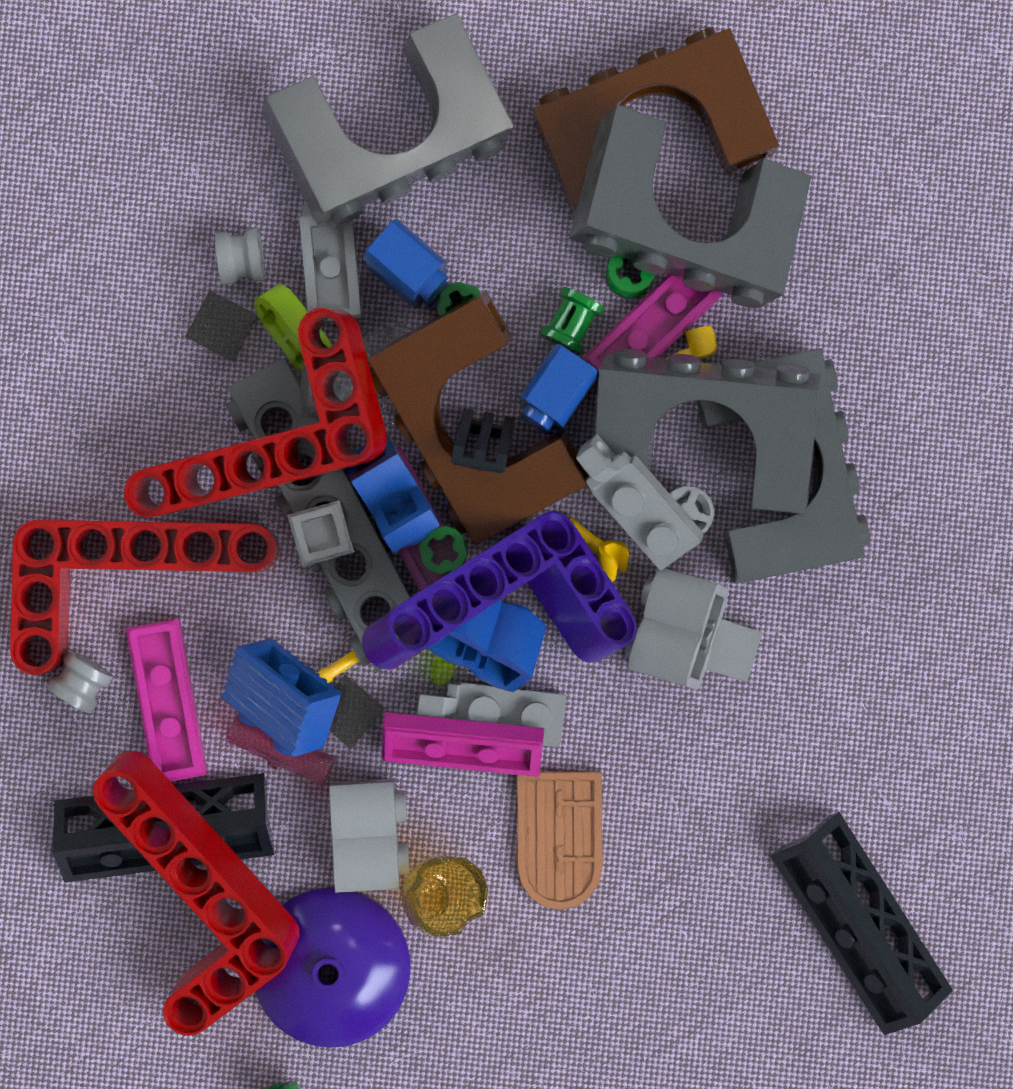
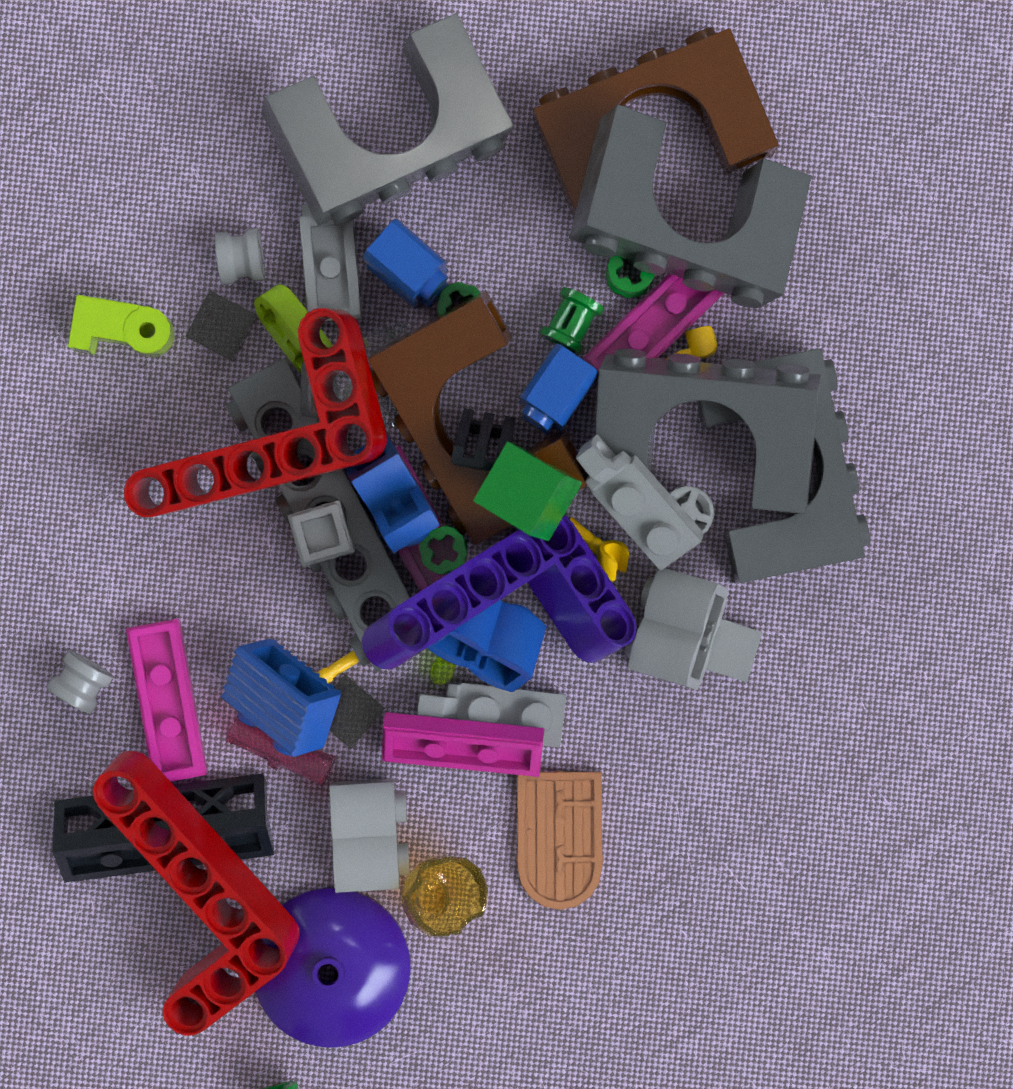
red beam [10,520,280,675] -> none
black fence [770,812,953,1035] -> none
none -> lime leg [68,295,175,357]
none -> green piece [473,441,583,541]

